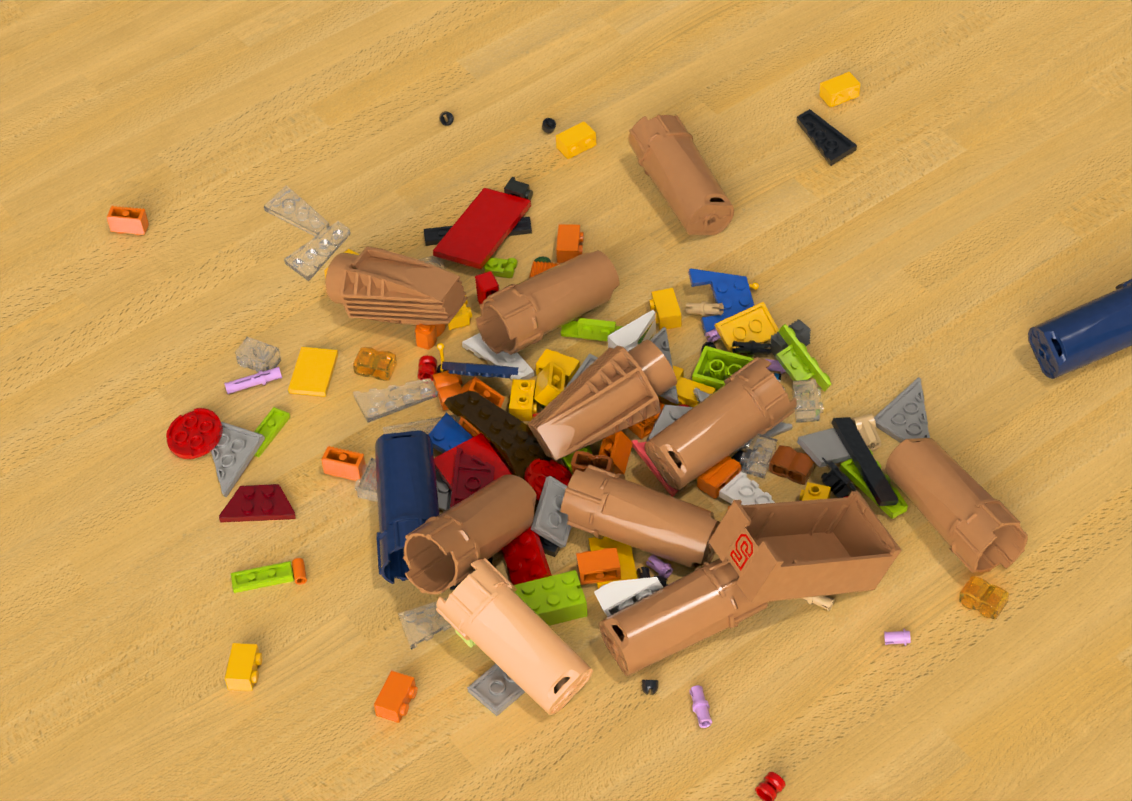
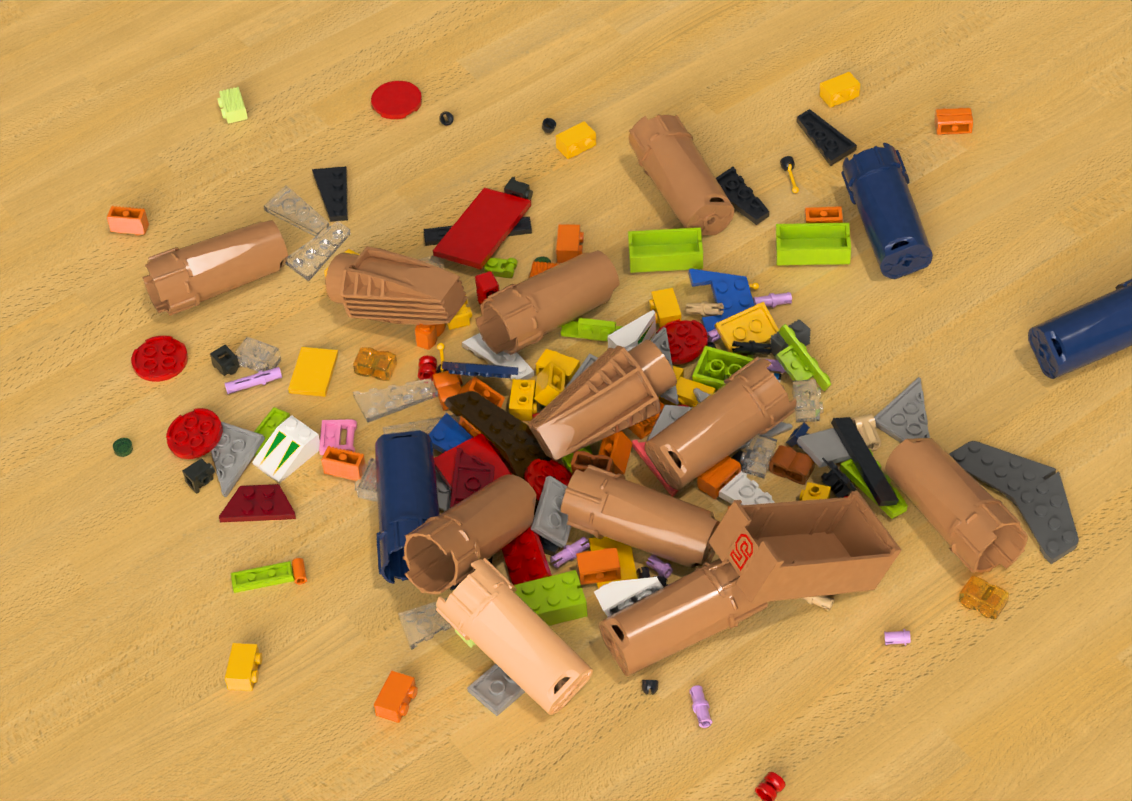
none -> clear green tile [113,438,133,457]
none -> red tile [131,336,188,382]
none -> medium nougat piece [142,220,288,316]
none -> pearl dark grey brick [182,458,215,494]
none -> pearl dark grey brick [210,344,240,376]
none -> yellowish green brick [217,87,248,124]
none -> white slope [252,415,320,484]
none -> black wing [312,166,348,222]
none -> bright pink plate [319,419,357,455]
none -> red tile [371,81,422,119]
none -> lavender pin [550,537,590,568]
none -> lime piece [628,227,703,273]
none -> red tile [656,319,708,365]
none -> black wing [716,167,769,225]
none -> lavender pin [753,292,792,308]
none -> lime piece [775,223,851,265]
none -> hinge [780,156,799,193]
none -> dark blue tile [786,423,810,449]
none -> orange brick [804,206,843,223]
none -> dark blue piece [841,142,933,279]
none -> orange brick [935,108,973,135]
none -> dark grey wing [949,441,1079,564]

